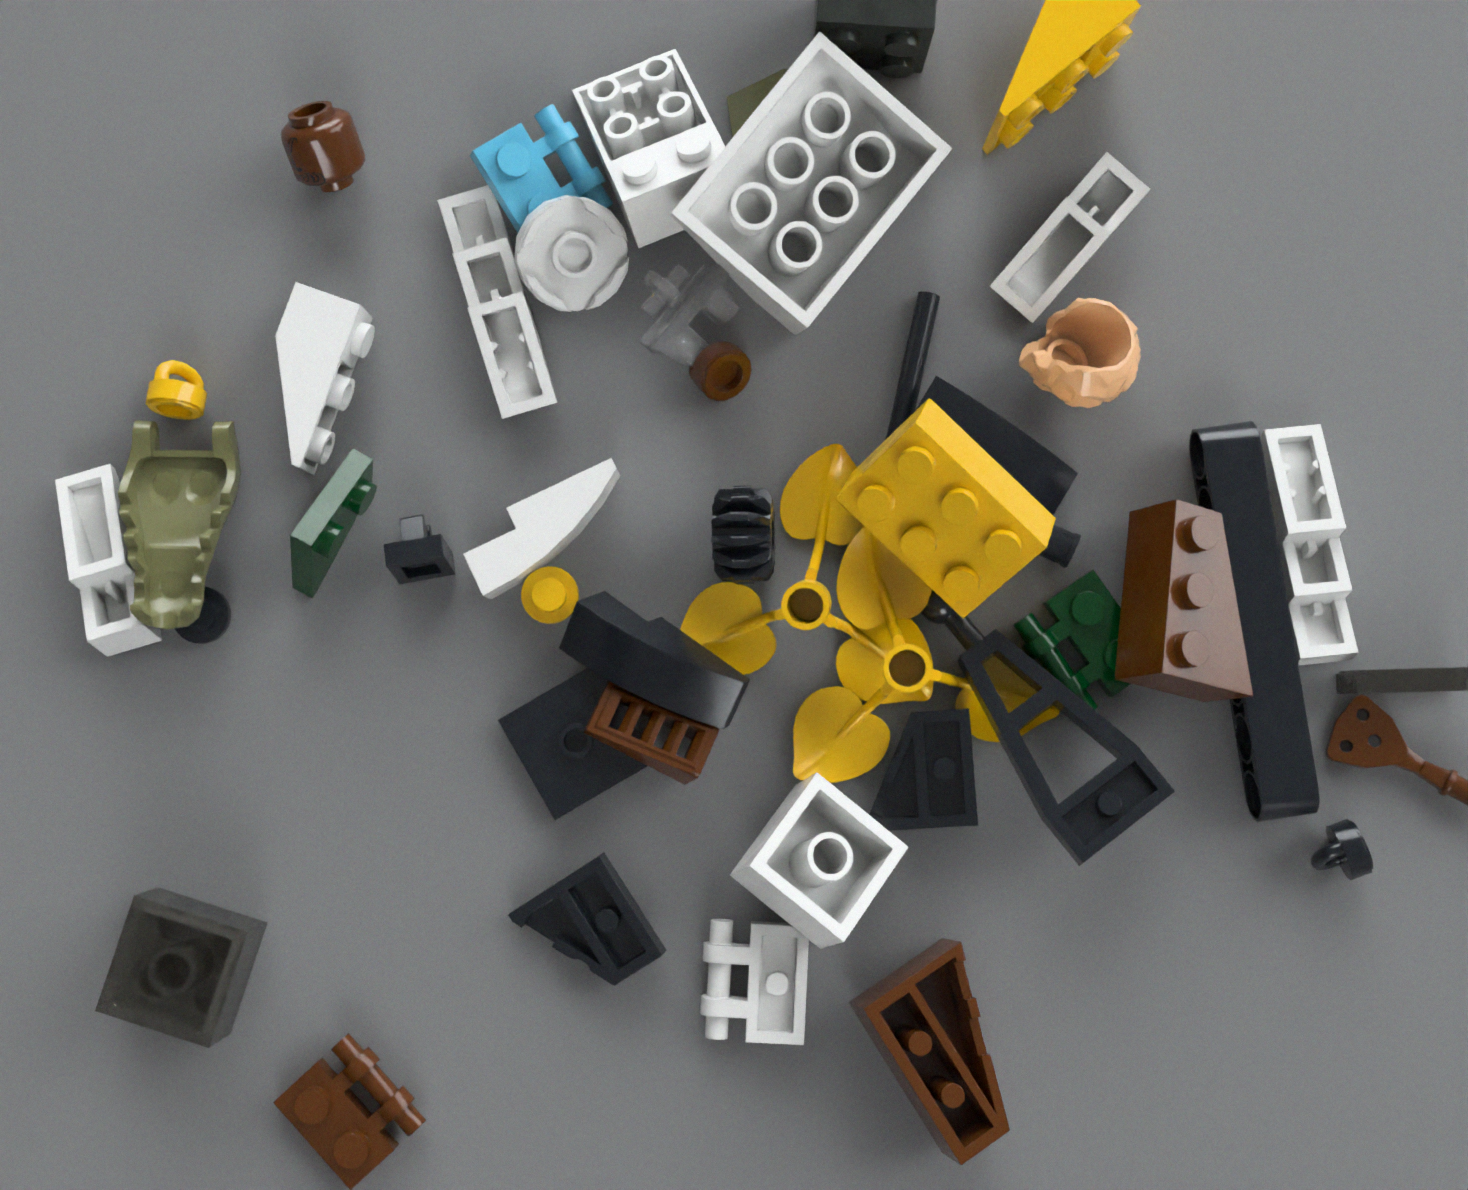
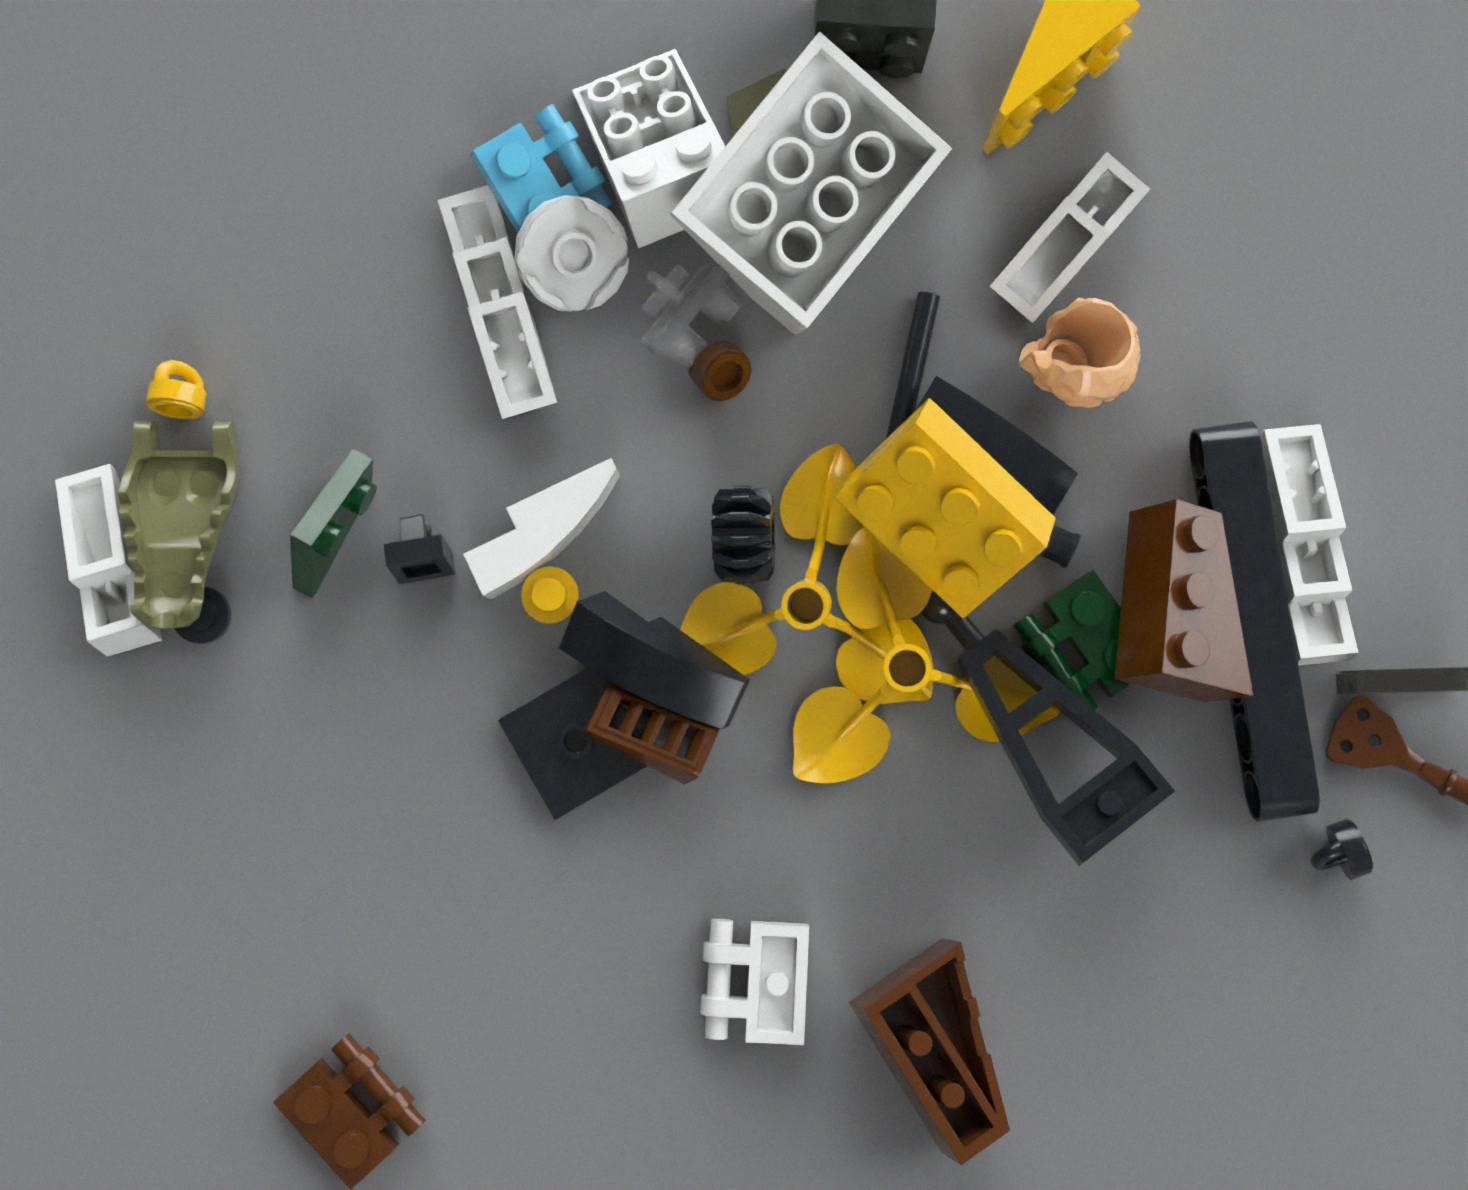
clear smoke brick [95,887,268,1048] -> none
white slope [275,282,375,475] -> none
reddish brown head [281,101,366,192] -> none
black wing [508,852,666,986] -> none
white brick [730,773,908,949] -> none
black wing [869,708,978,831] -> none

